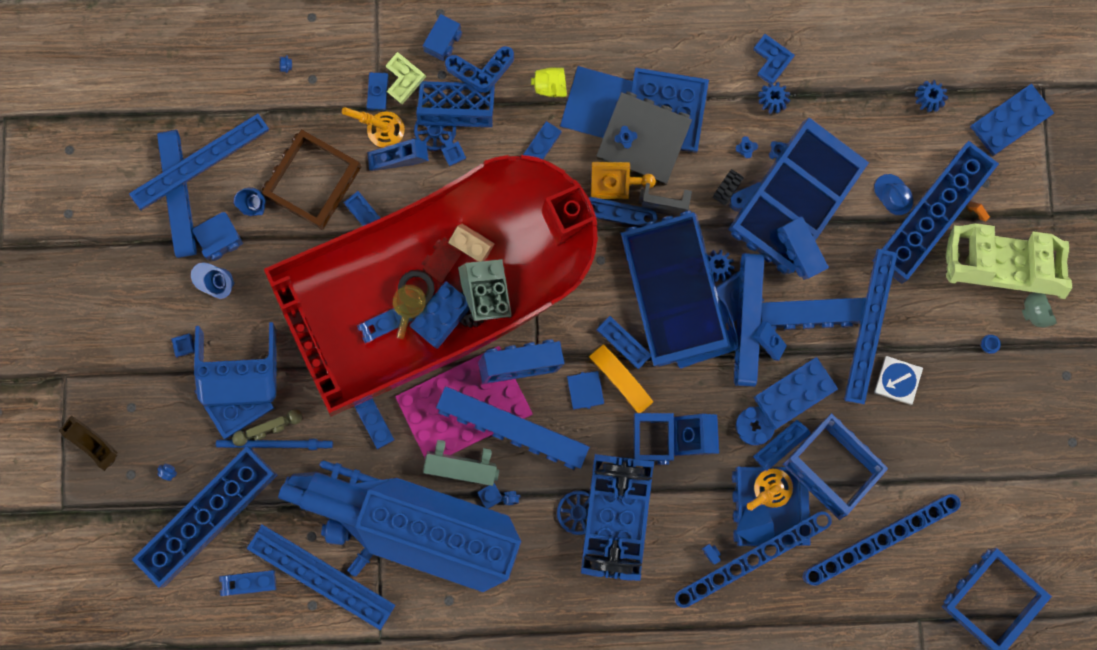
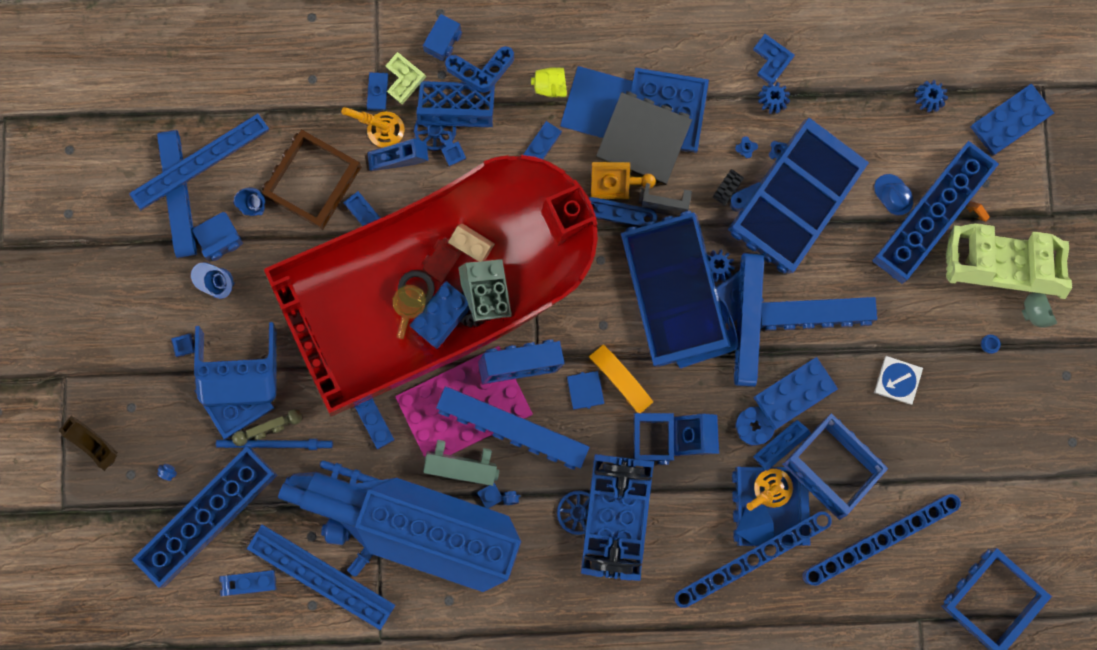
blue plate [280,55,292,73] -> none
blue plate [357,303,413,343] -> none
blue plate [597,316,651,370] -> none
blue plate [615,126,637,149] -> none
blue plate [701,544,721,565] -> none
blue plate [754,321,787,361] -> none
blue brick [777,217,829,280] -> none
blue plate [844,249,898,404] -> none

